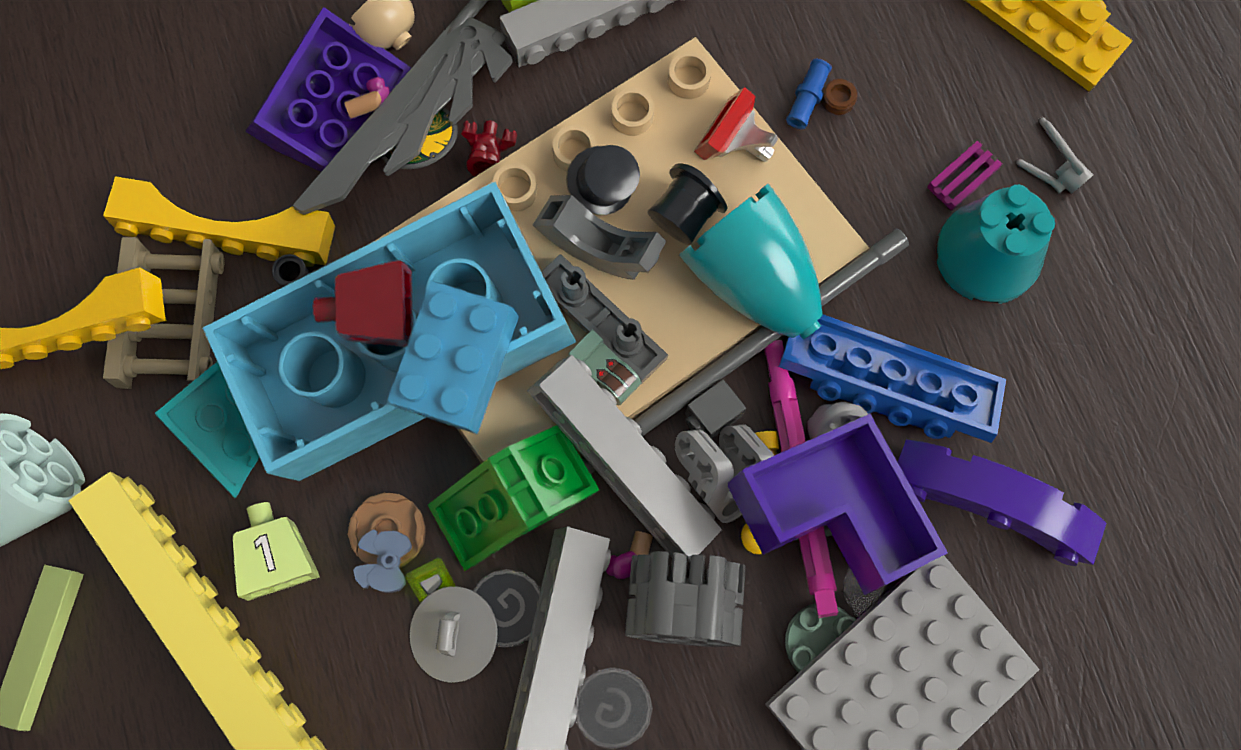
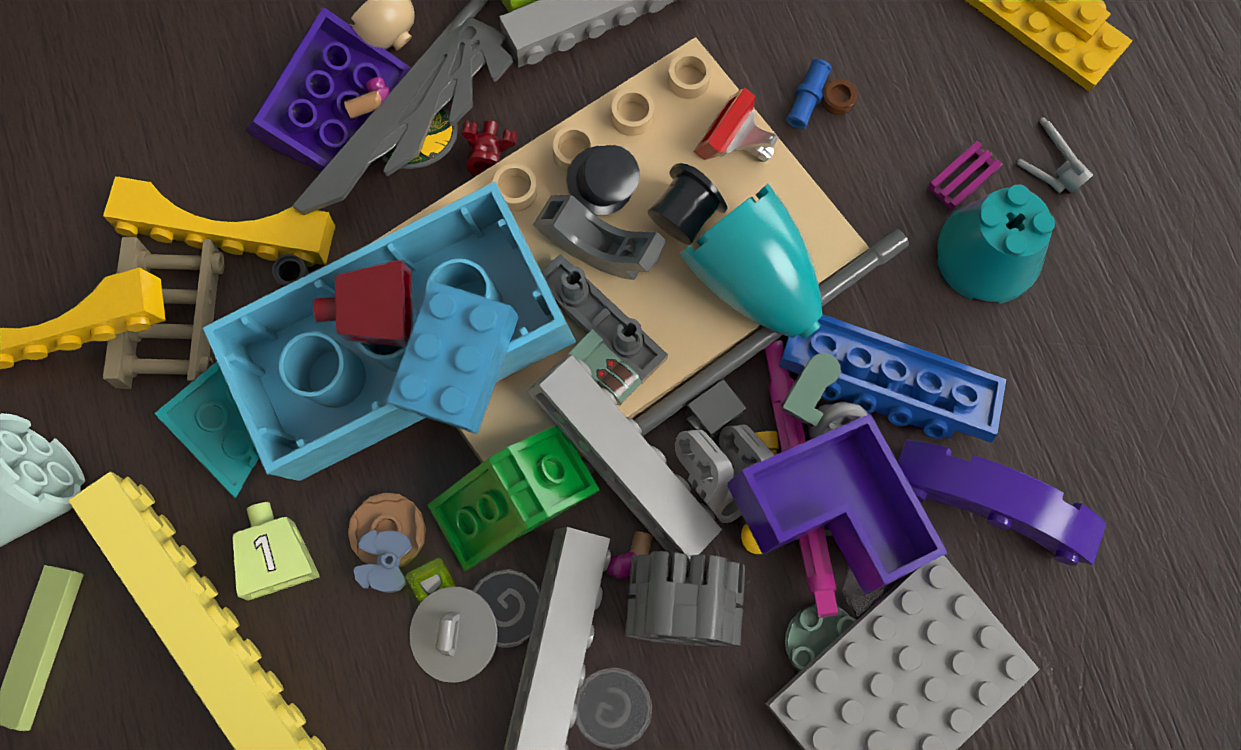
none -> sand green leg [779,353,841,428]

